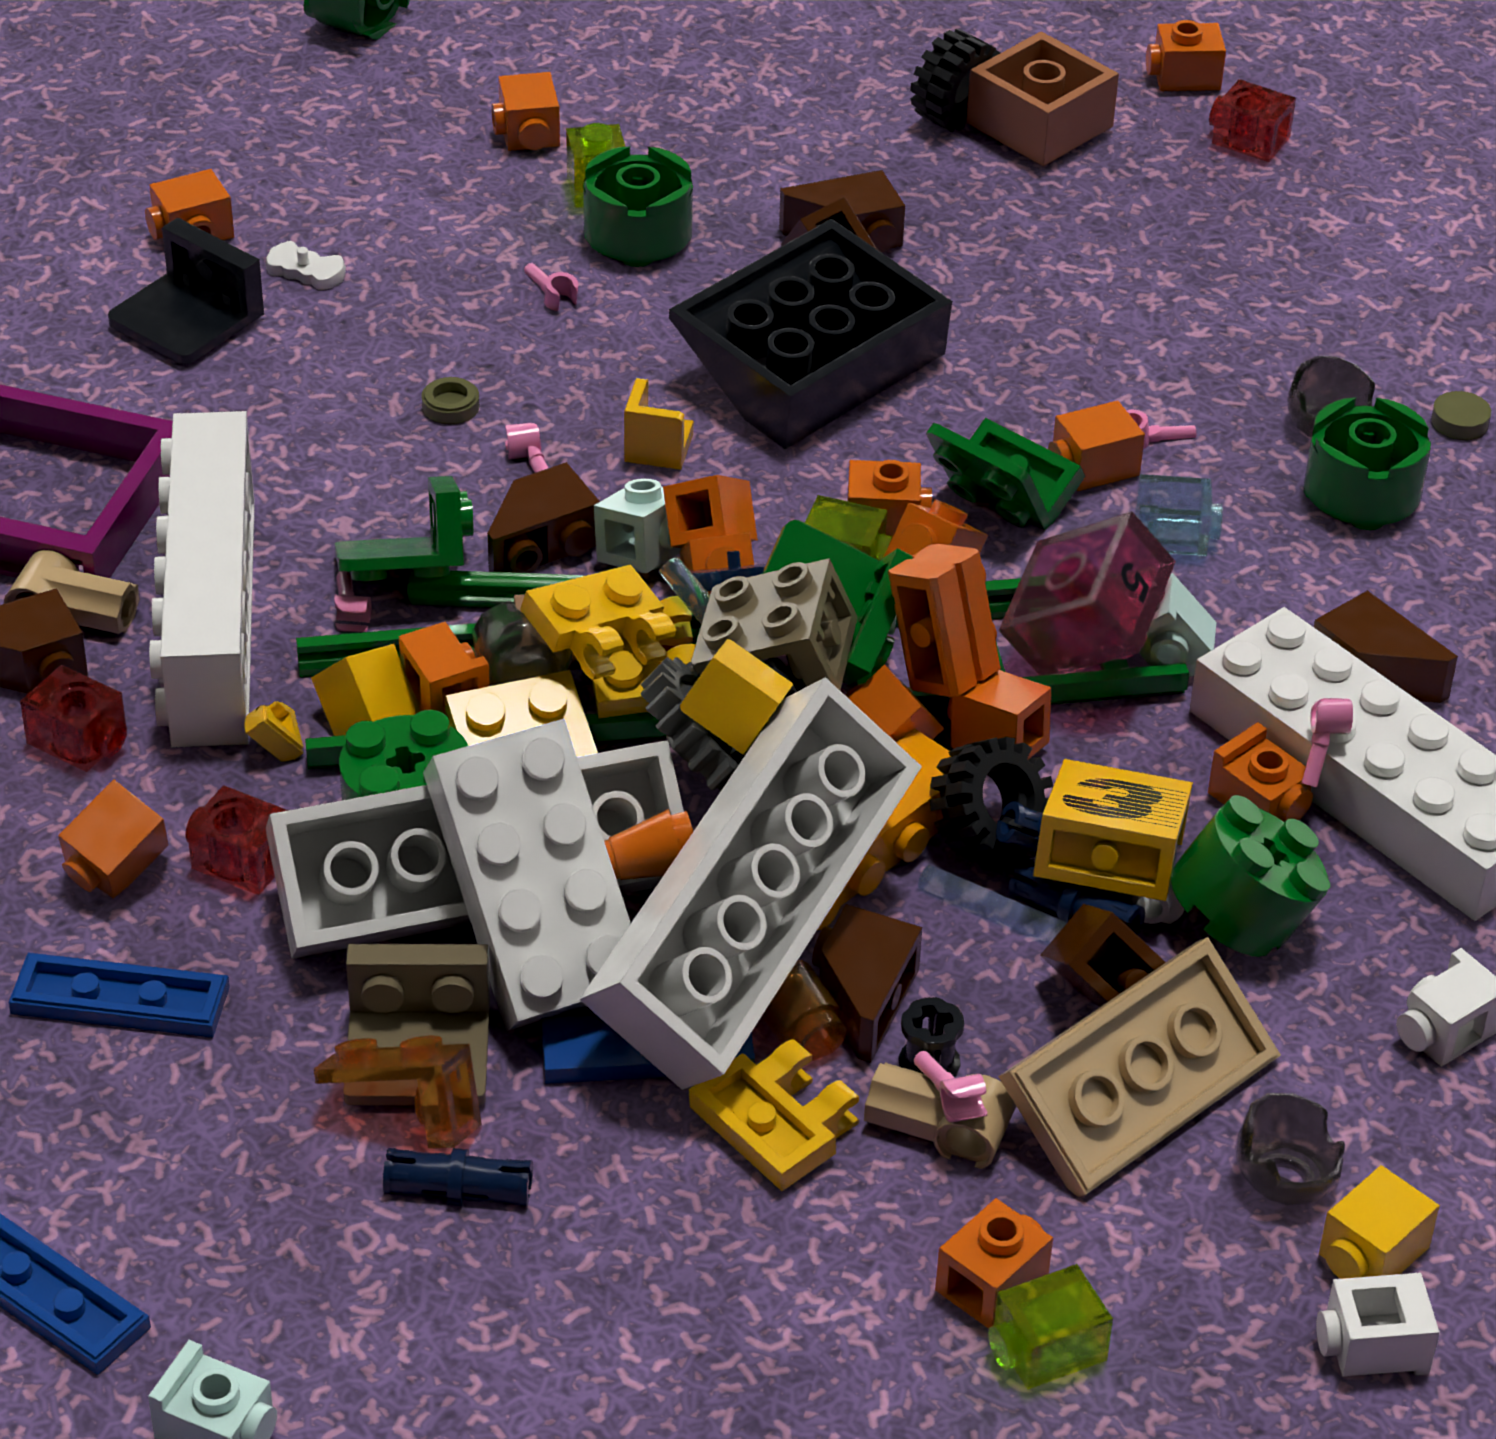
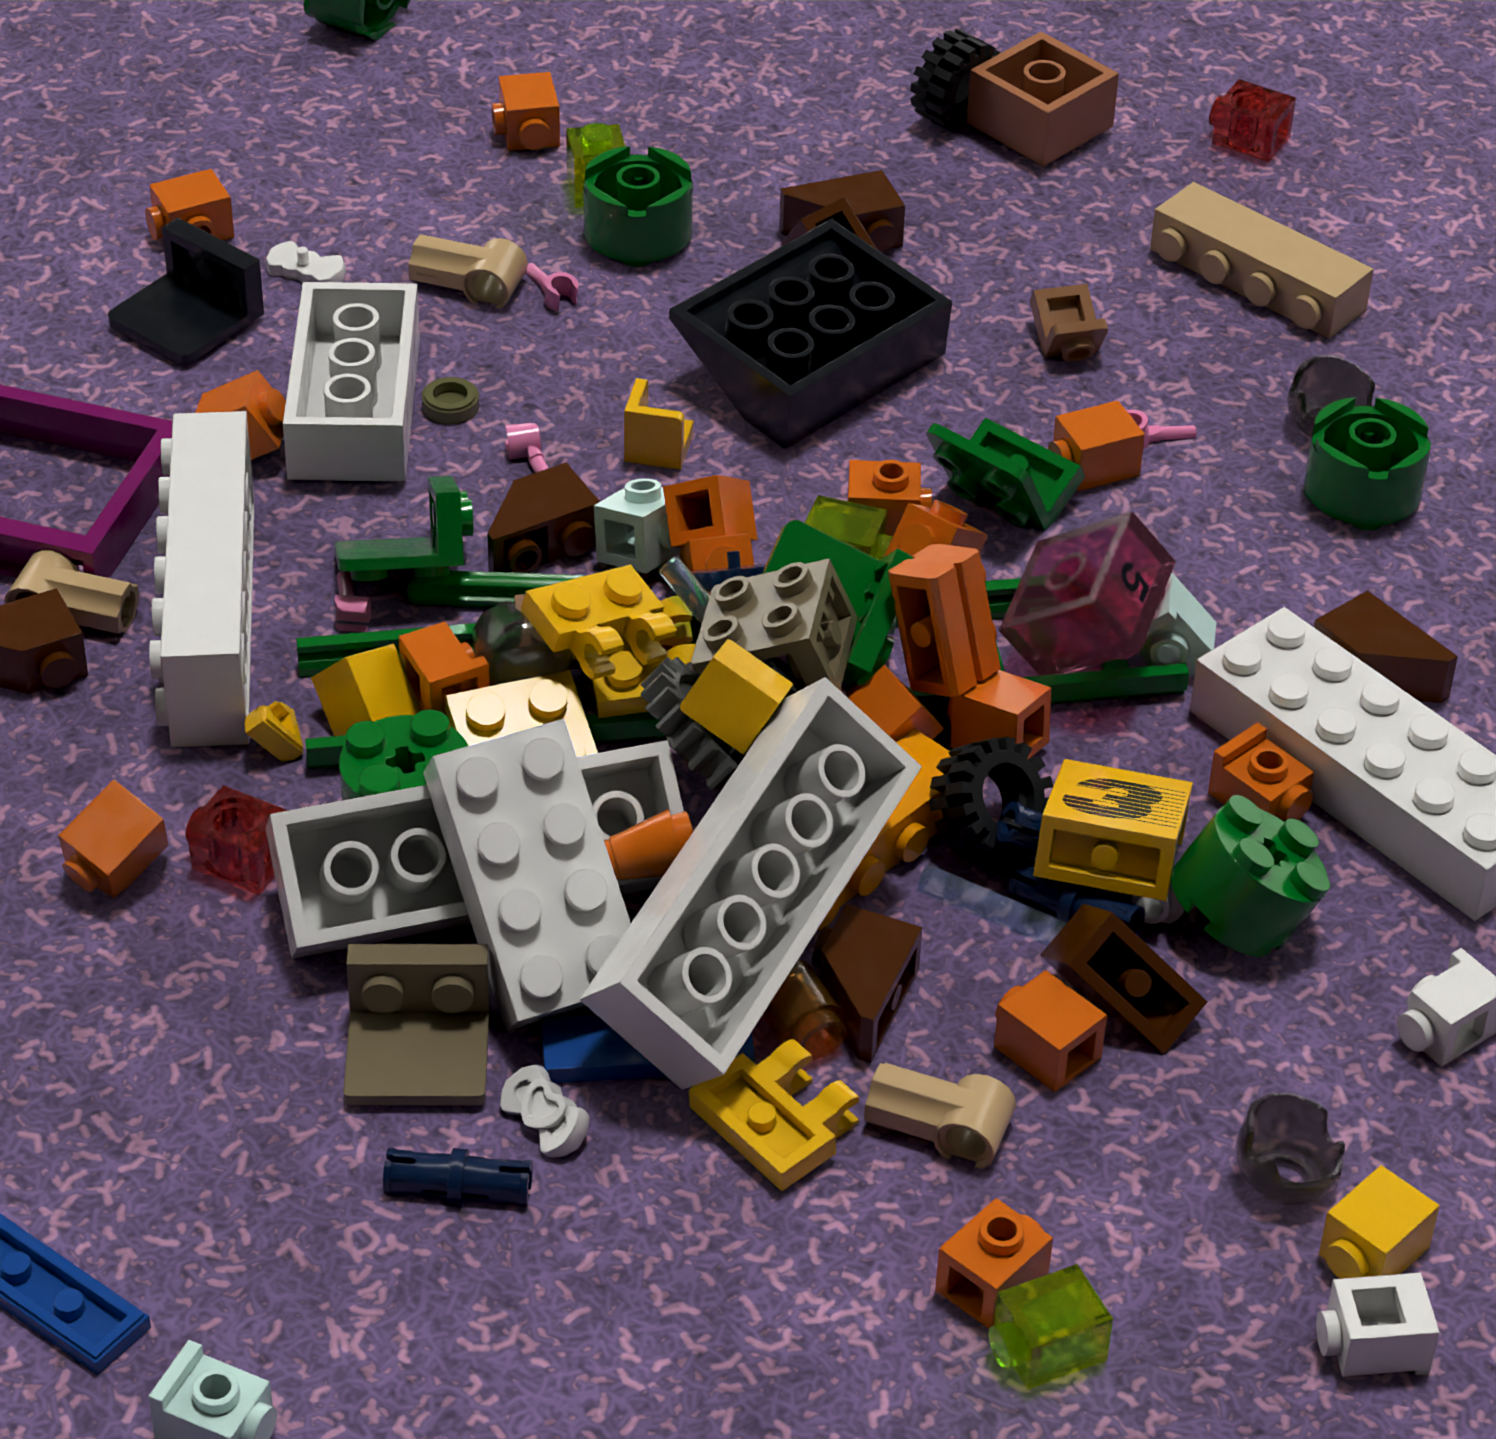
blue tile [9,952,230,1038] -> none
clear red brick [20,665,127,772] -> none
clear orange bracket [313,1035,482,1149] -> none
black bush [898,997,964,1077] -> none
bright pink hand [914,1051,987,1122] -> none
tan tile [998,937,1281,1197] -> none
clear light blue window [1134,474,1223,556] -> none
orange brick [1146,20,1226,91] -> none
bright pink hand [1301,698,1353,787] -> none
olive tile [1431,391,1491,440] -> none
none -> orange brick [195,370,286,460]
none -> white brick [283,282,420,481]
none -> tan piece [408,234,528,309]
none -> white piece [500,1065,590,1158]
none -> orange brick [994,970,1107,1092]
none -> medium nougat bracket [1029,284,1108,362]
none -> tan brick [1150,182,1374,338]

